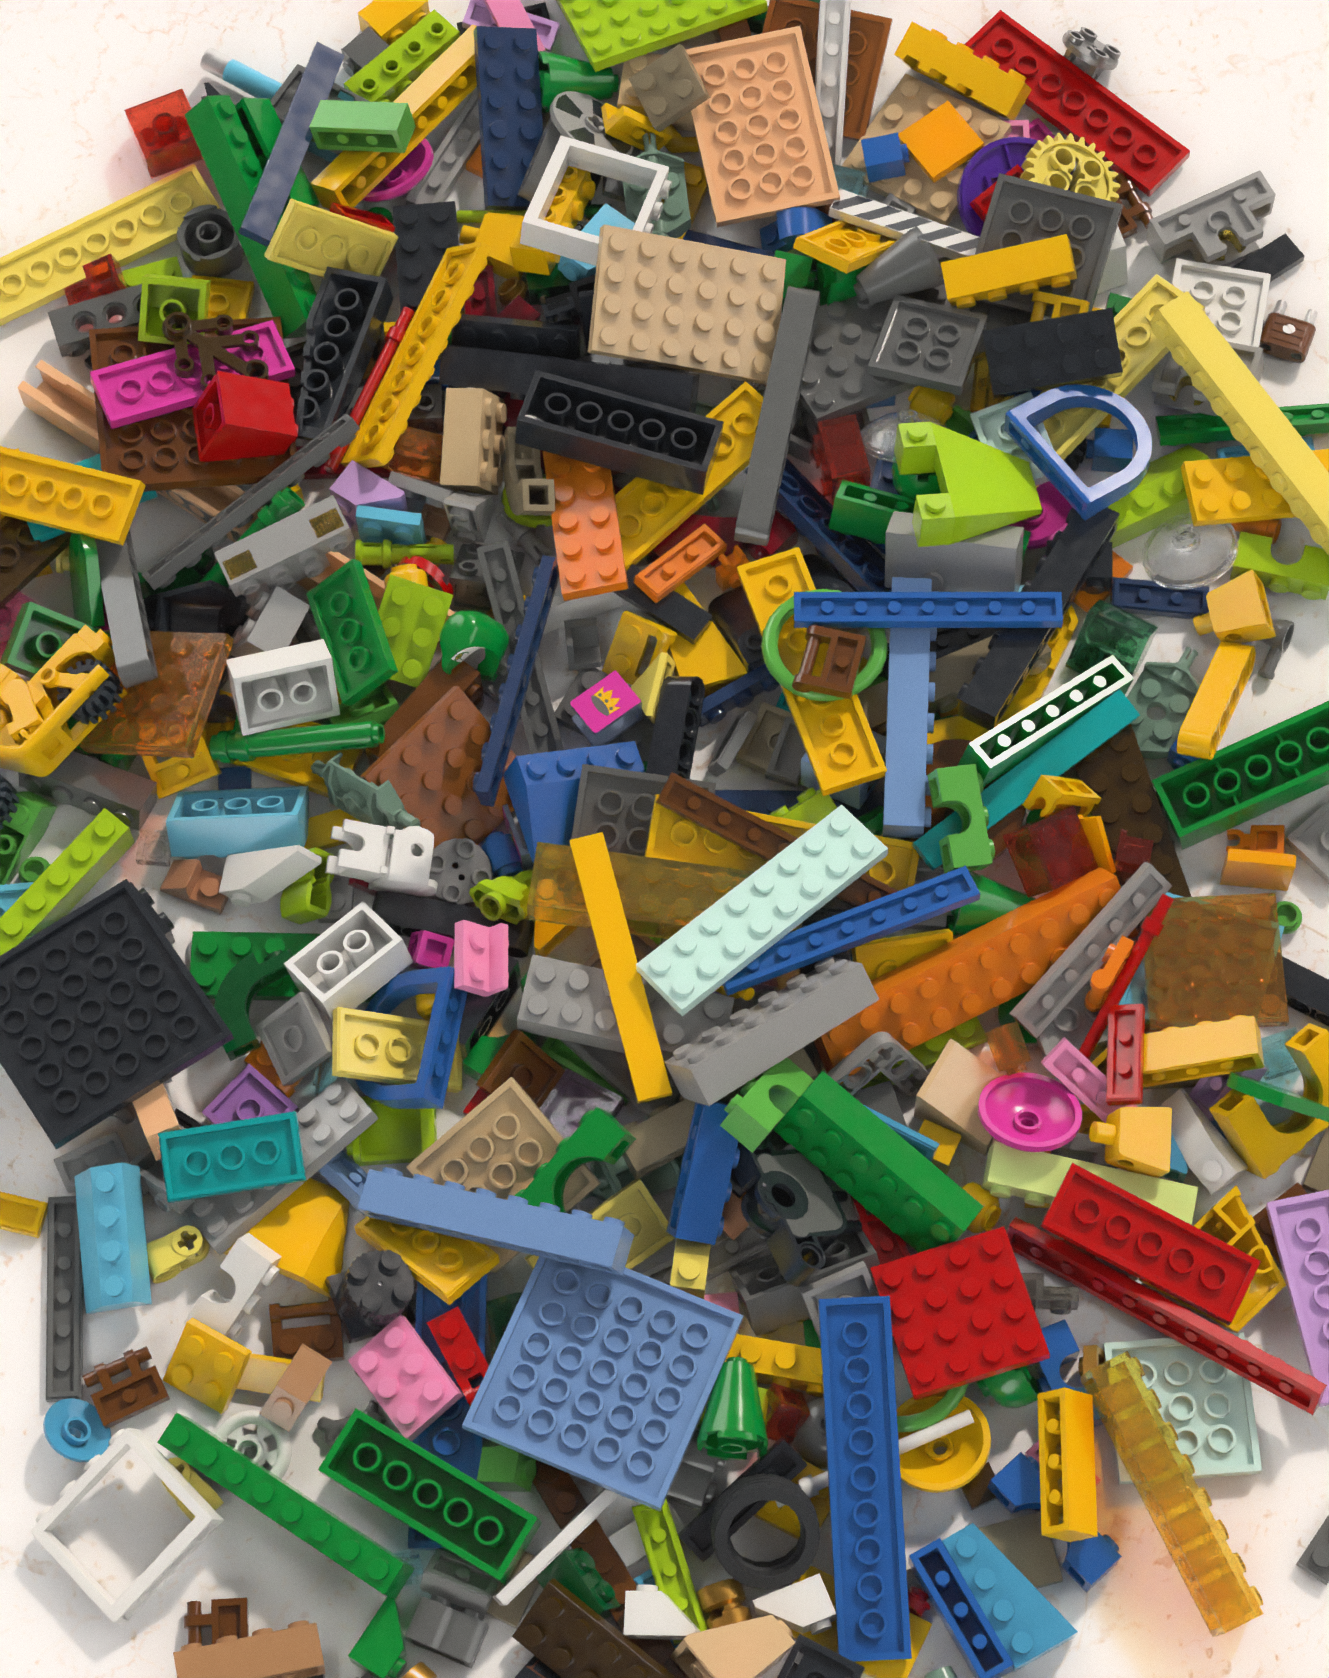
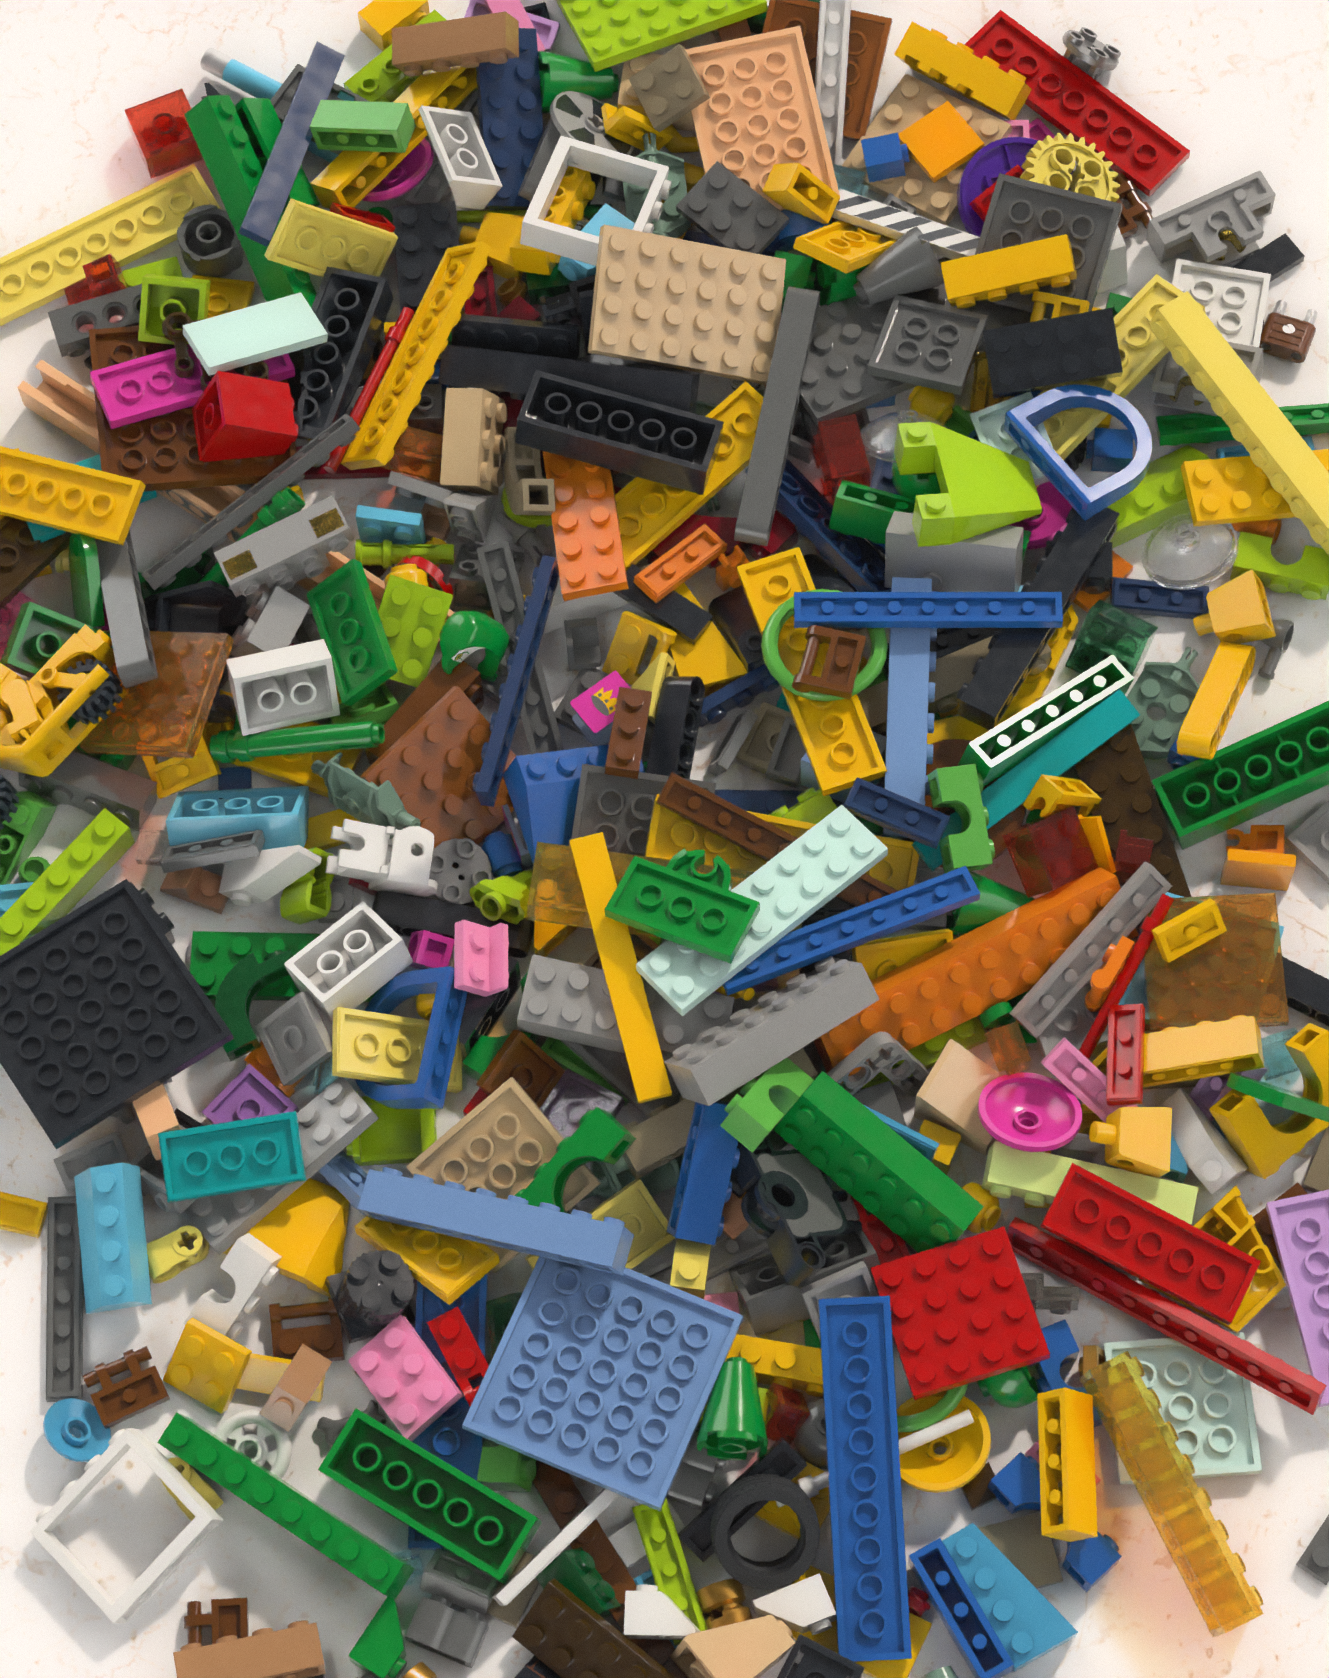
lavender slope [329,460,408,531] -> none
dark grey brick [341,27,389,77] -> none
bright green plate [1268,901,1302,934] -> none
none -> dark grey tile [160,830,265,873]
none -> light aqua tile [183,292,328,376]
none -> medium nougat brick [392,11,519,76]
none -> white slope [418,105,502,210]
none -> green plate [604,848,760,964]
none -> reddish brown plate [605,687,652,779]
none -> dark grey plate [676,161,789,254]
none -> yellow slope [762,163,840,224]
none -> dark blue tile [843,777,951,849]
none -> green tile [979,1001,1013,1030]
none -> yellow plate [1152,898,1227,963]

